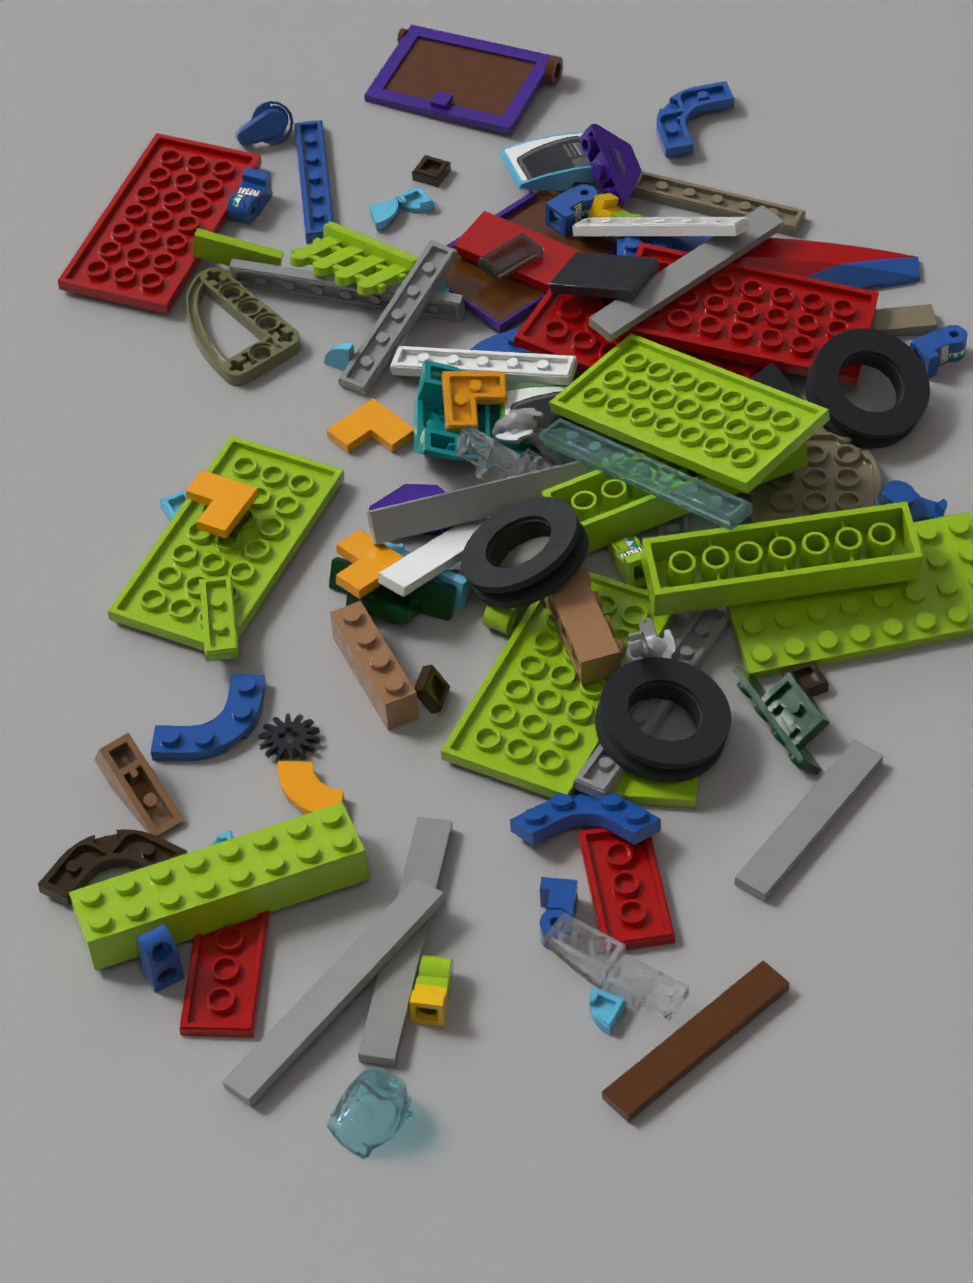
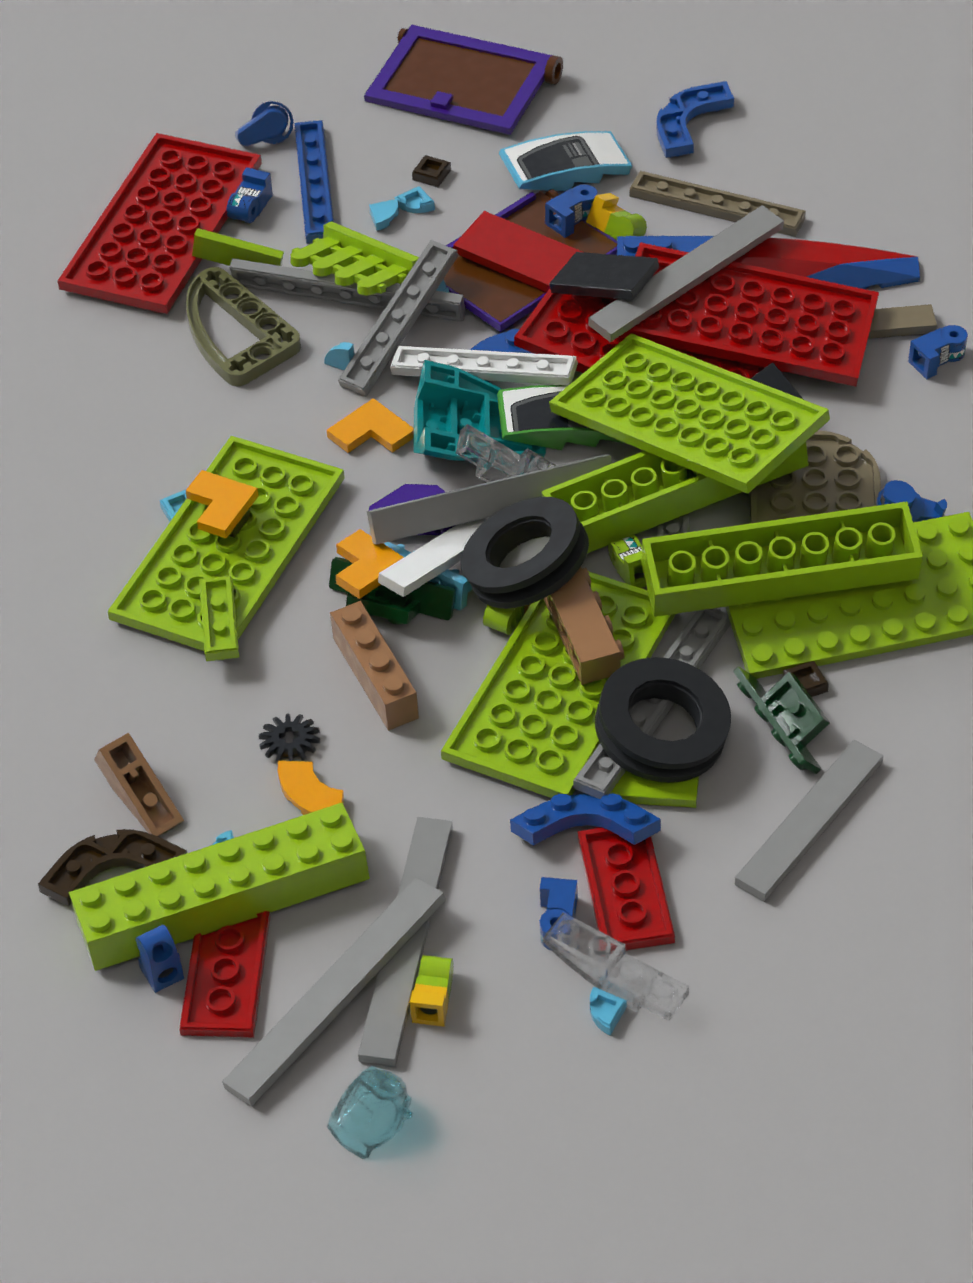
blue plate [151,674,266,761] -> none
dark brown tile [414,664,450,714] -> none
light orange tile [442,371,508,433] -> none
clear smoke tile [478,233,543,283] -> none
light grey piece [492,408,566,466] -> none
clear light blue tile [538,418,753,530] -> none
white tile [572,217,749,236] -> none
dark purple slope [579,123,642,208] -> none
reddish brown tile [602,960,790,1122] -> none
light grey piece [626,617,677,663] -> none
black tyre [805,328,930,449] -> none

